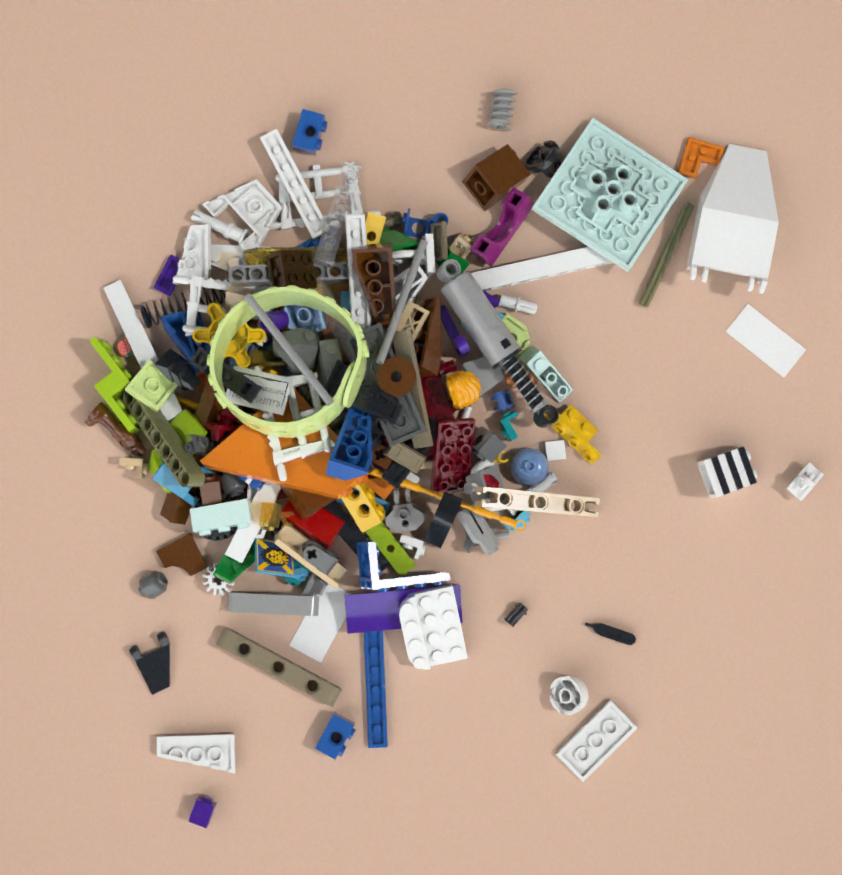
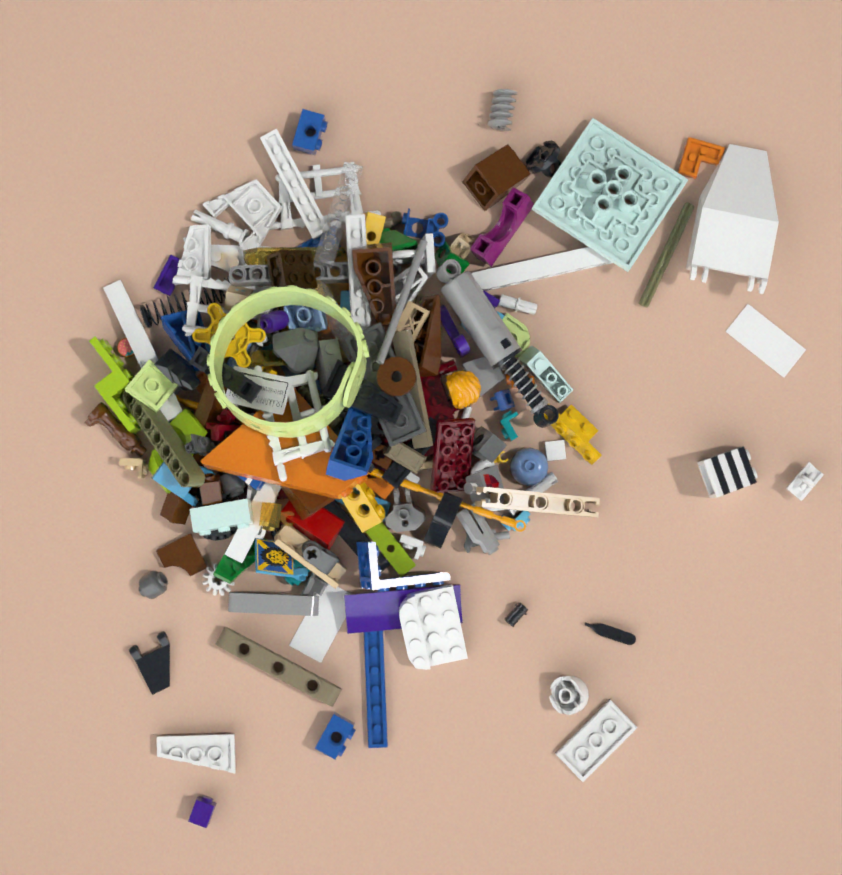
light grey piece [244,293,334,406] -> none
dark tan tile [431,221,448,262] -> none

